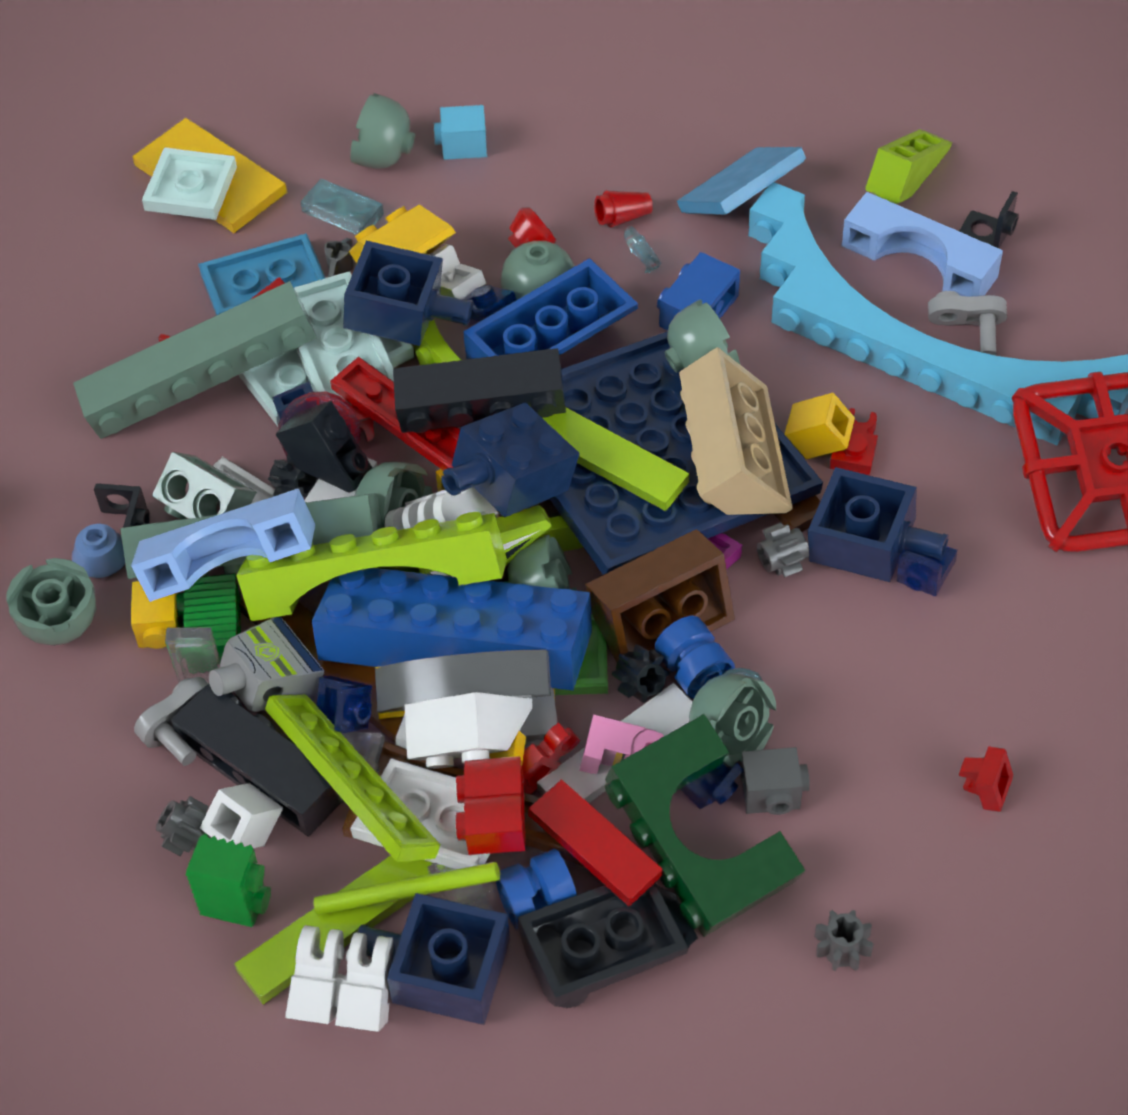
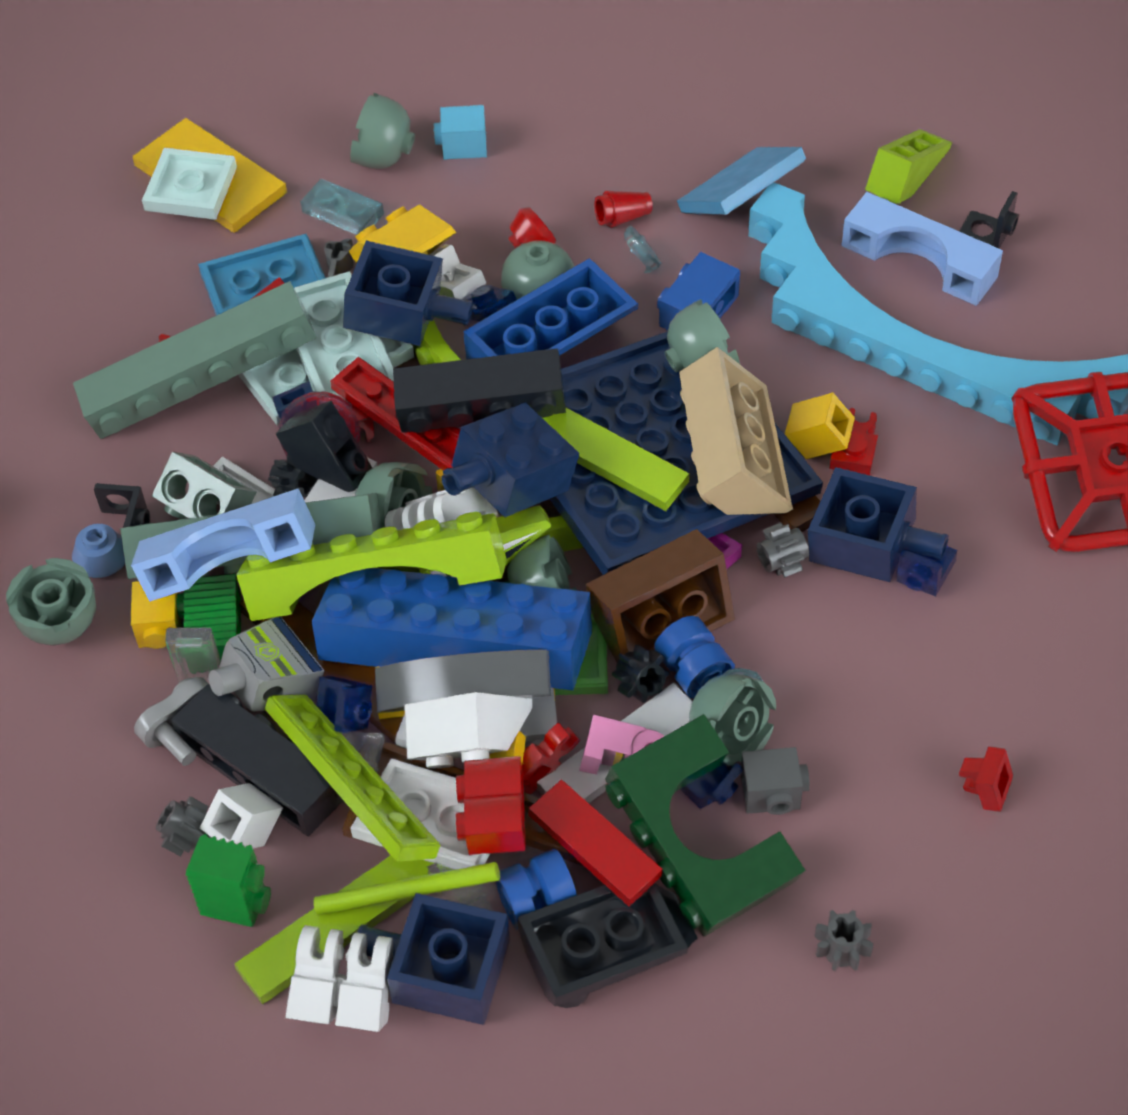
light grey piece [928,291,1007,355] -> none

